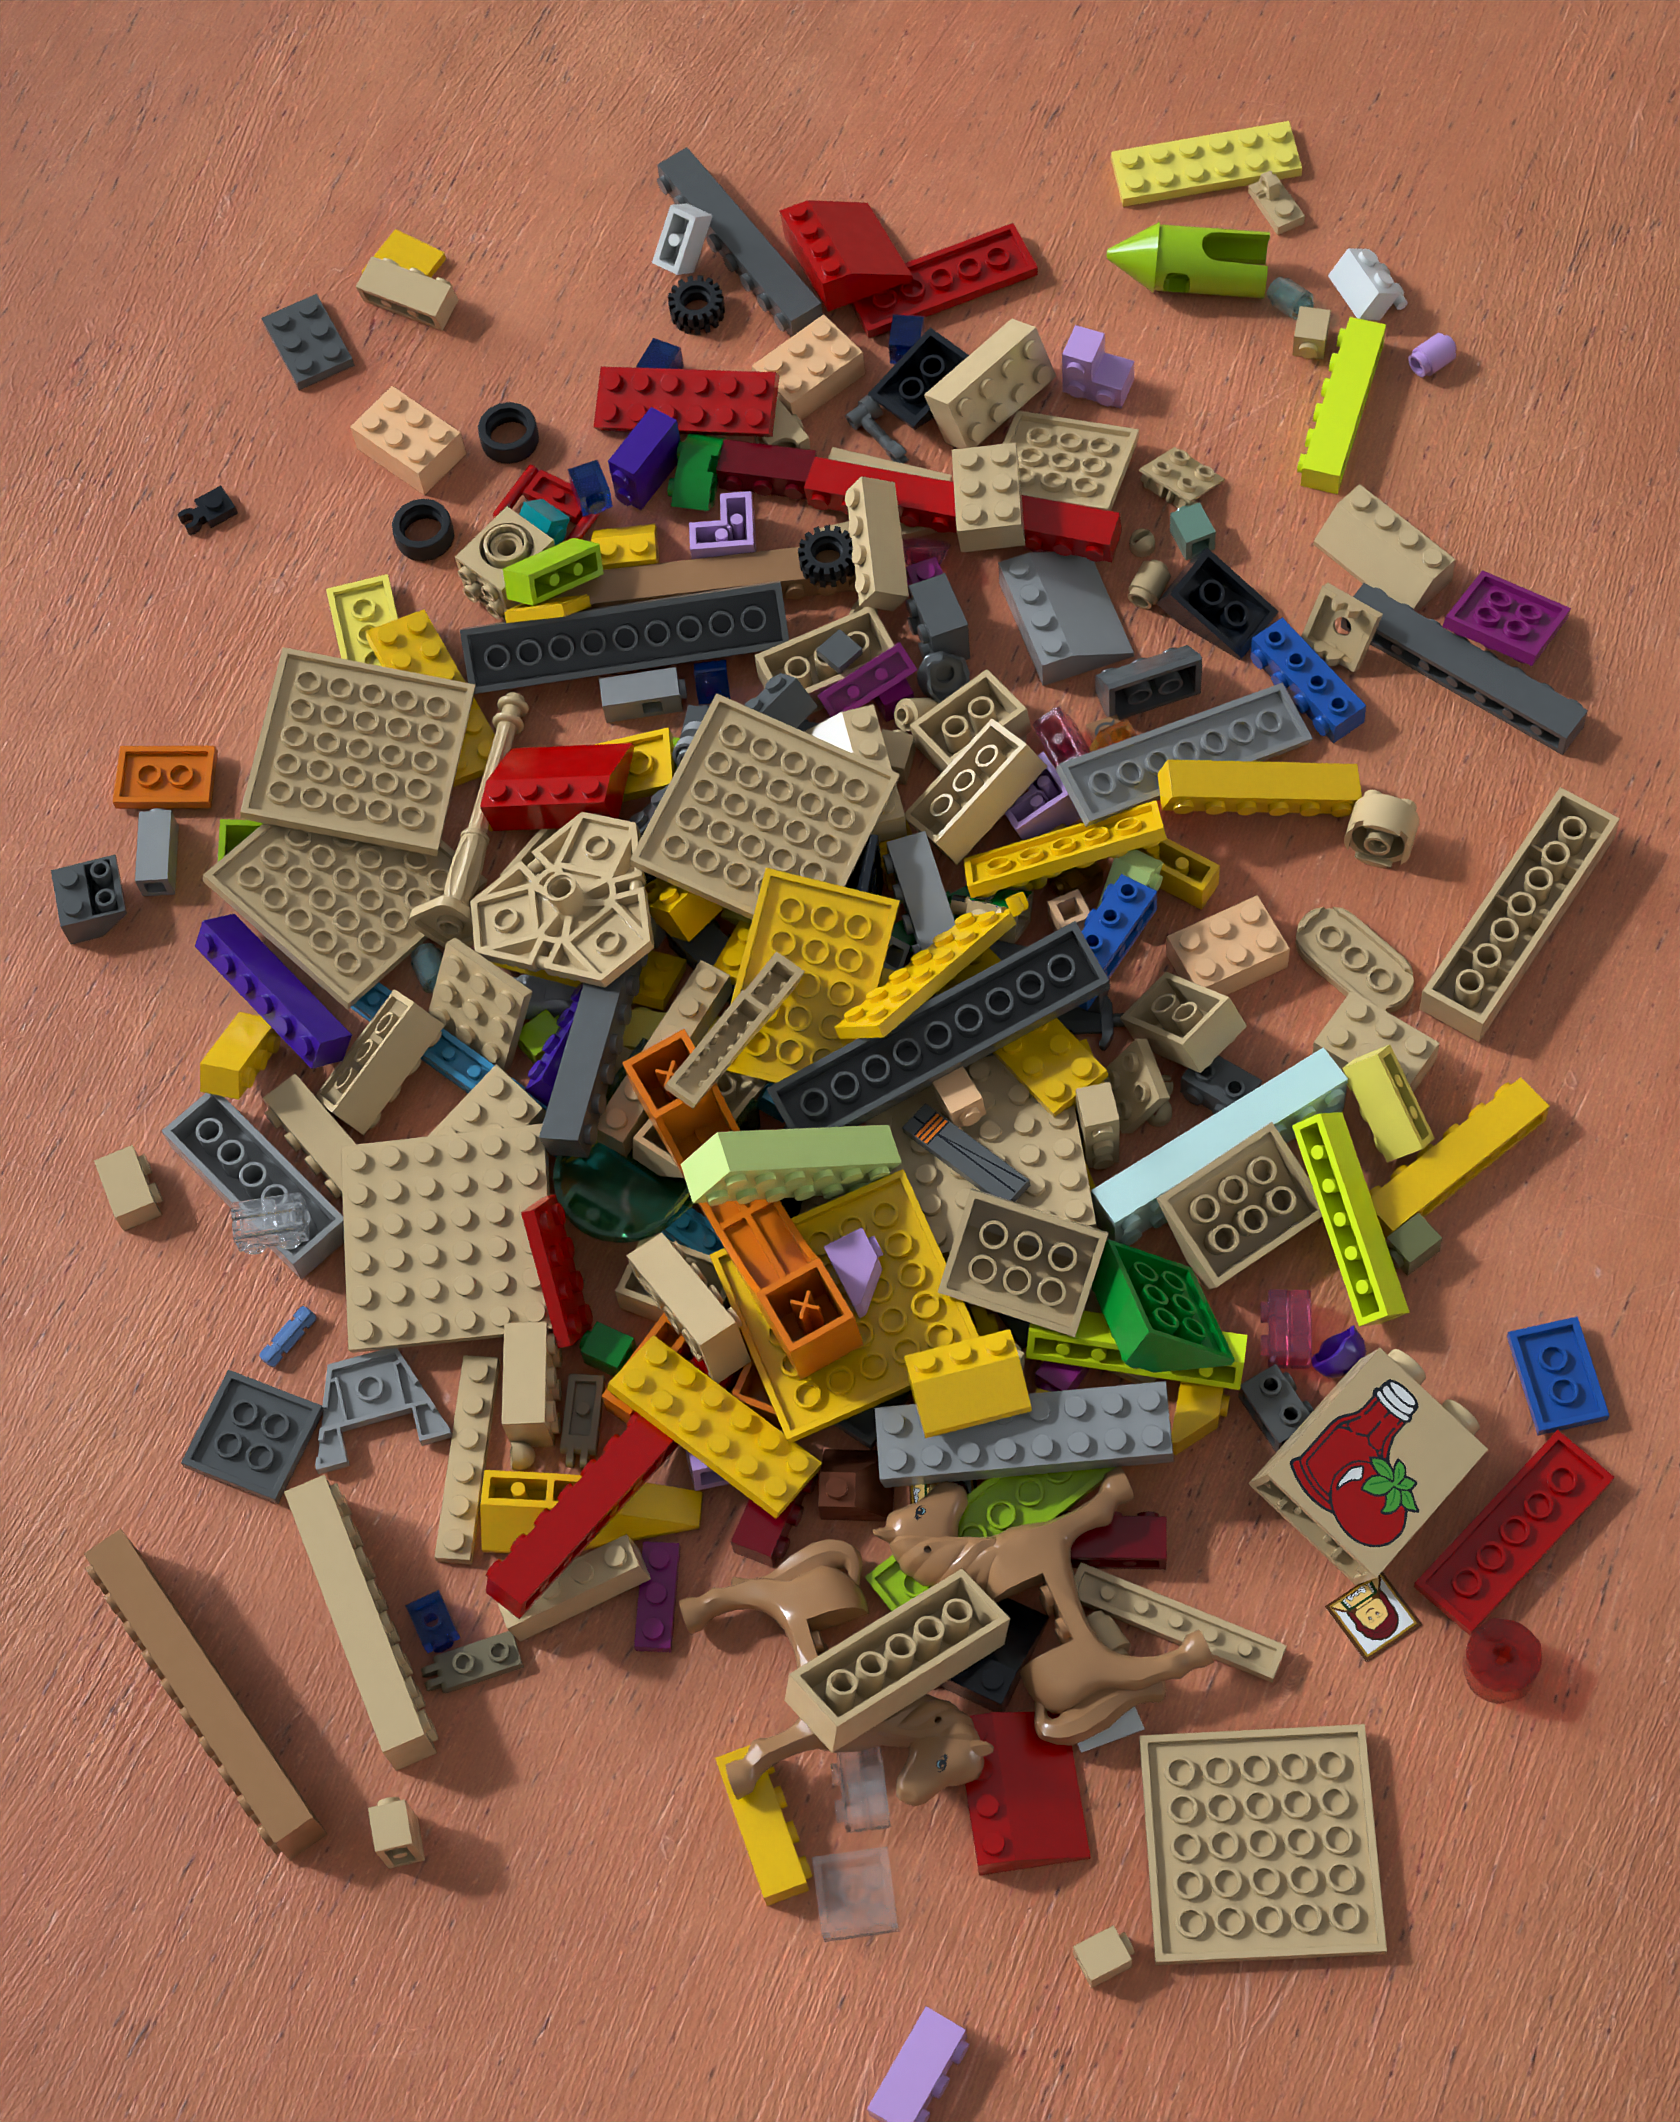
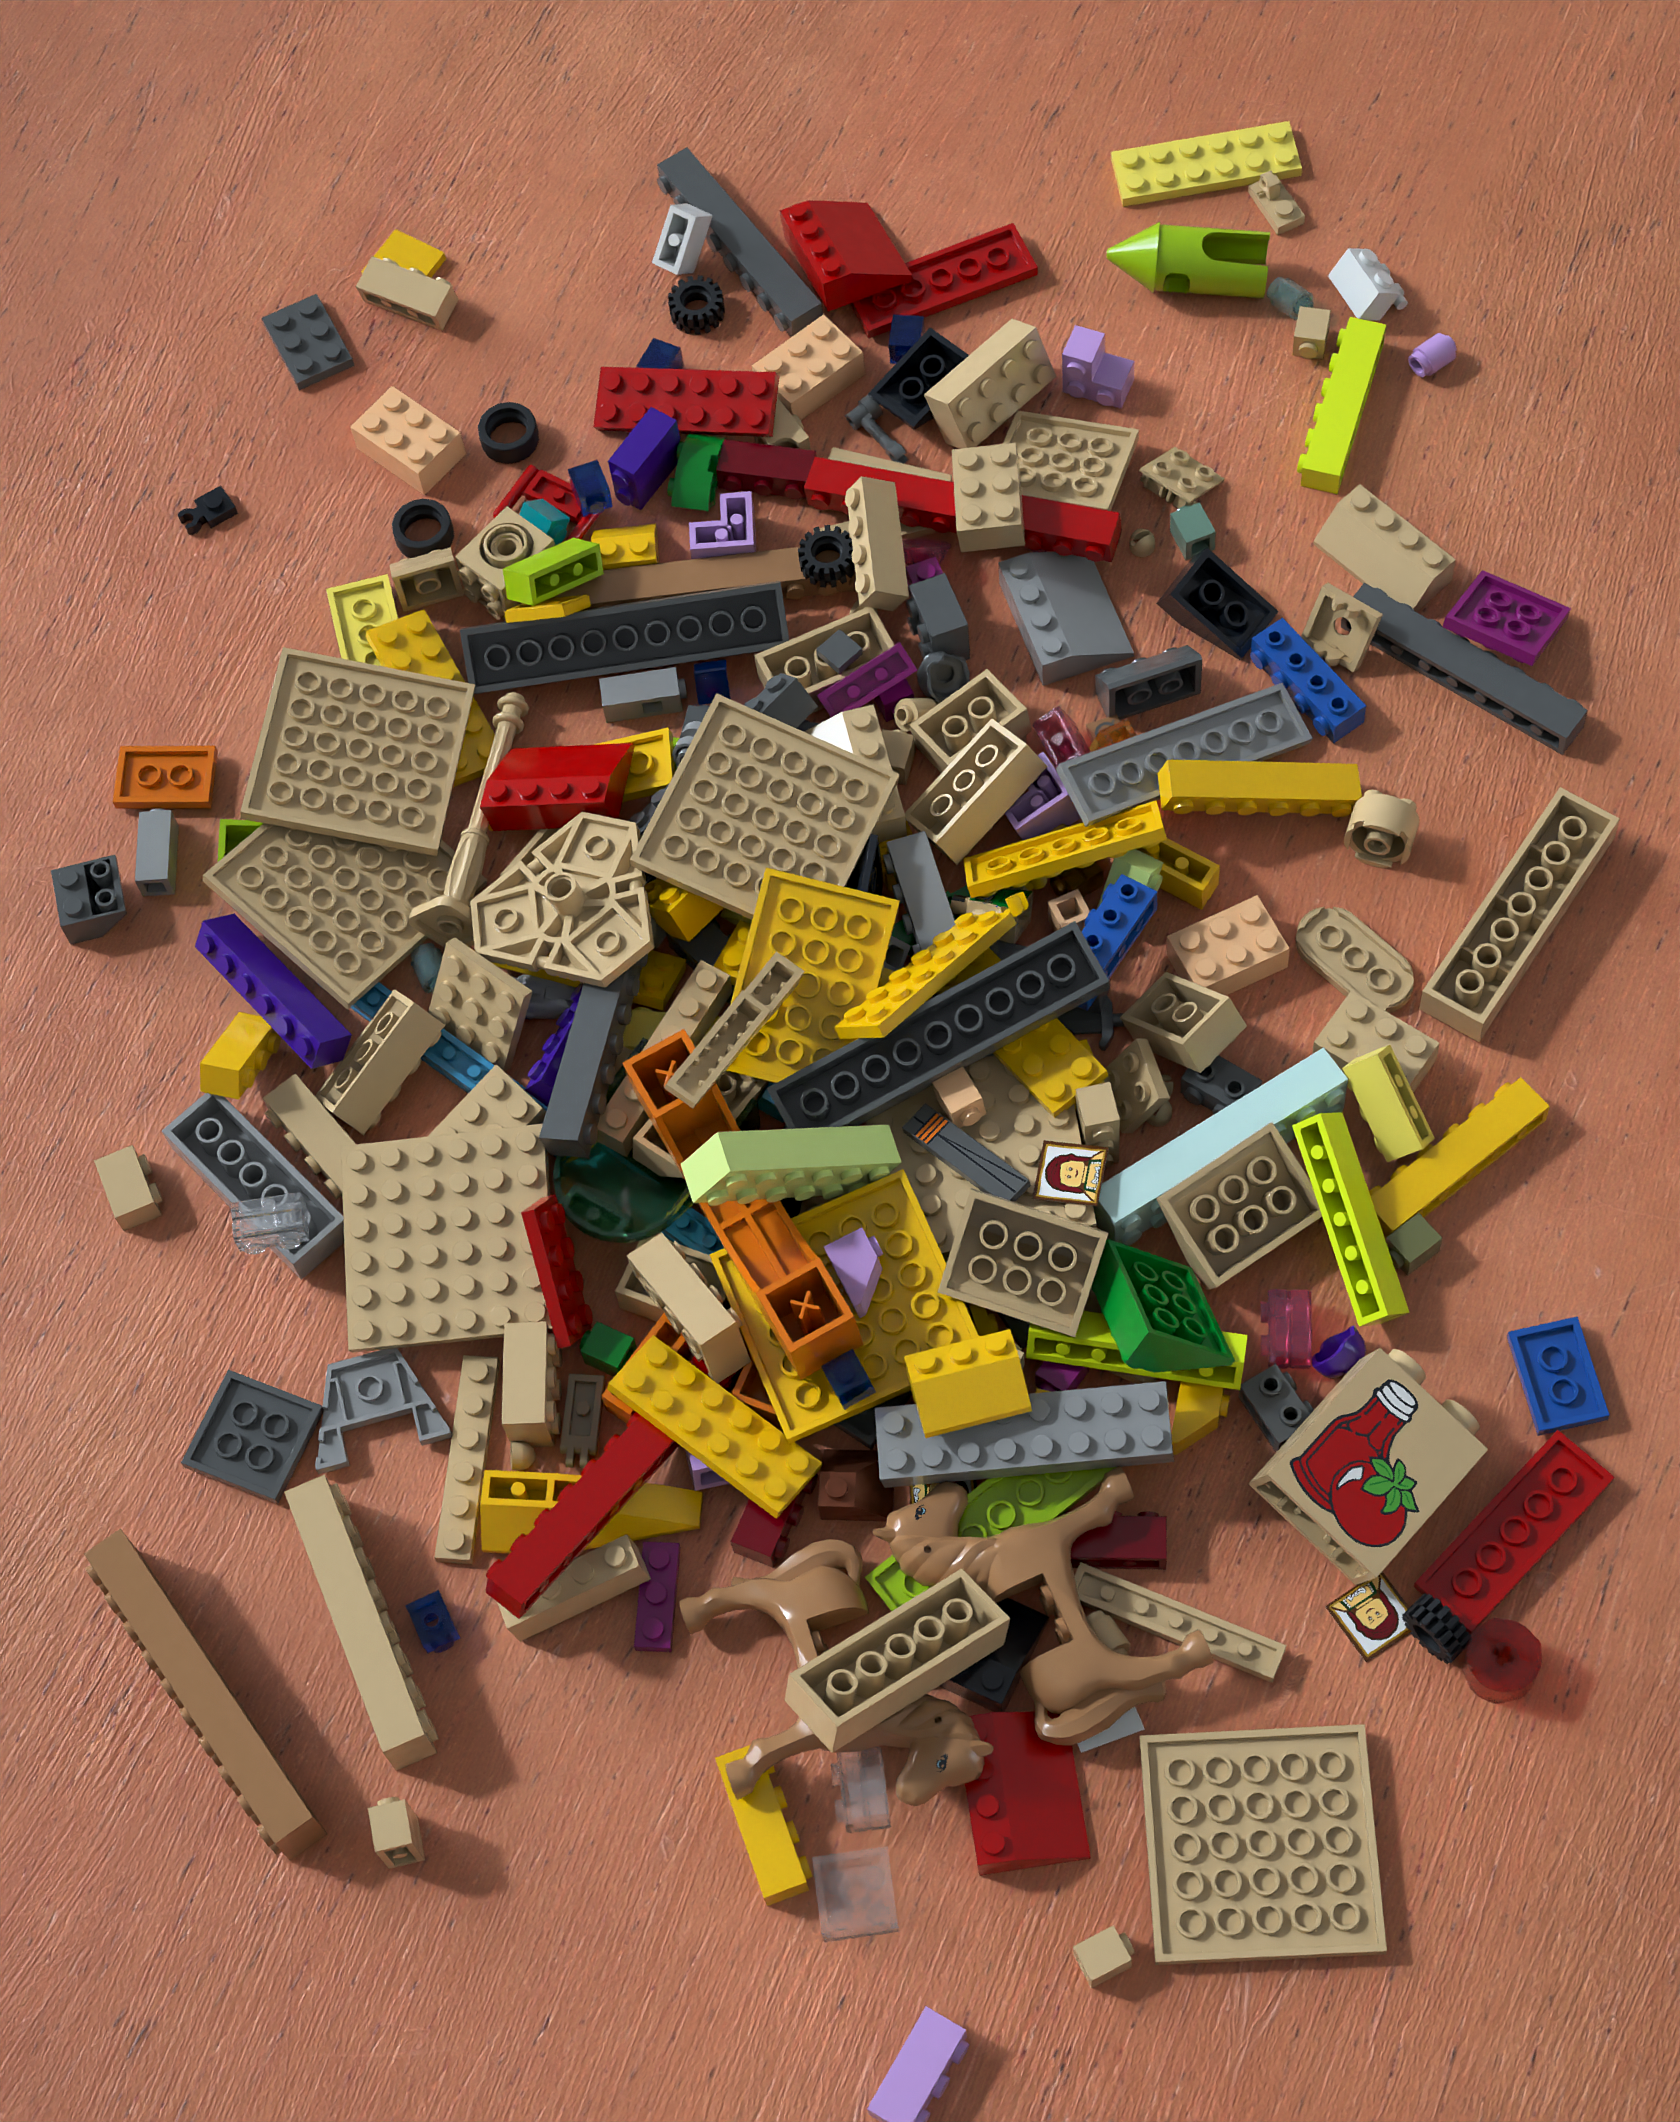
medium blue axle [259,1306,317,1367] -> none
dark tan hinge [421,1631,524,1693] -> none
lime brick [518,1009,560,1064] -> none
tan brick [1128,559,1171,609] -> none
none -> tan slope [389,547,464,612]
none -> clear blue brick [821,1349,876,1410]
none -> sticker [1032,1140,1109,1206]
none -> black tyre [1402,1593,1472,1664]

